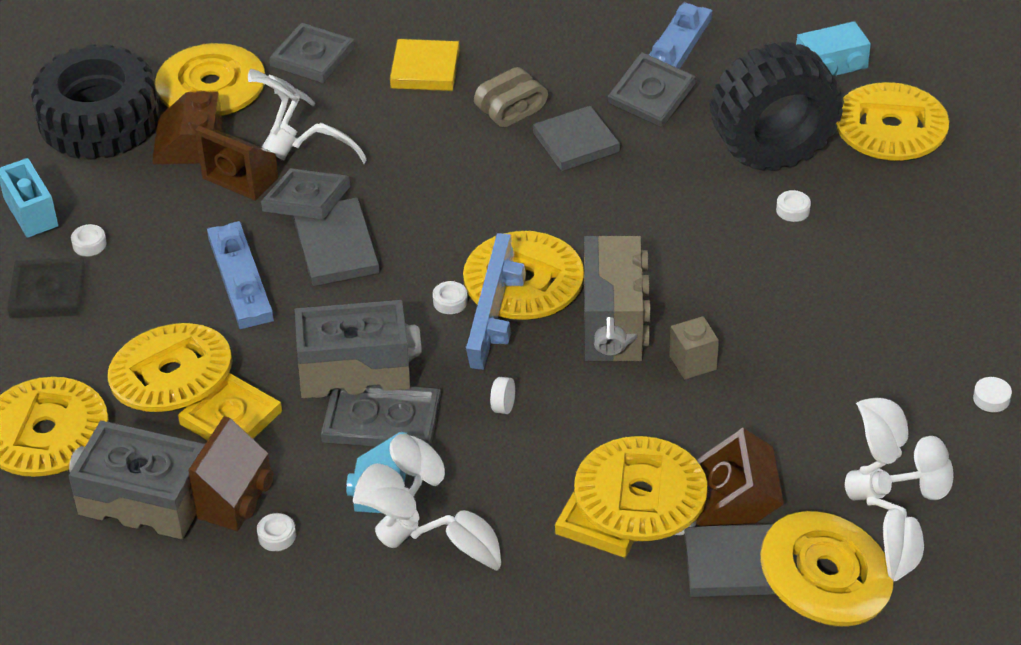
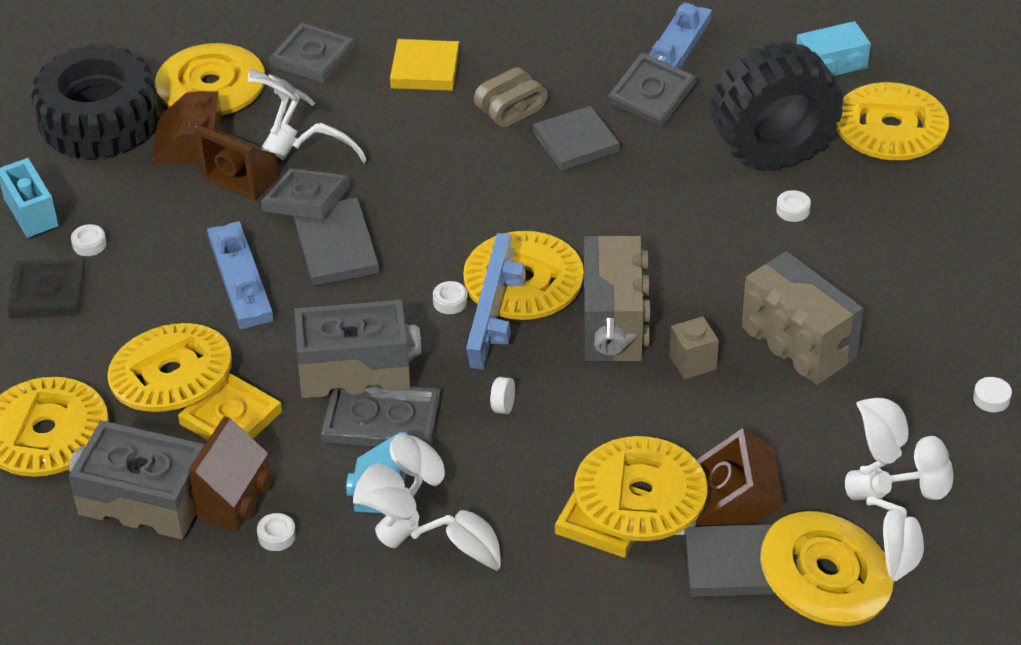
none -> dark tan piece [742,251,864,385]

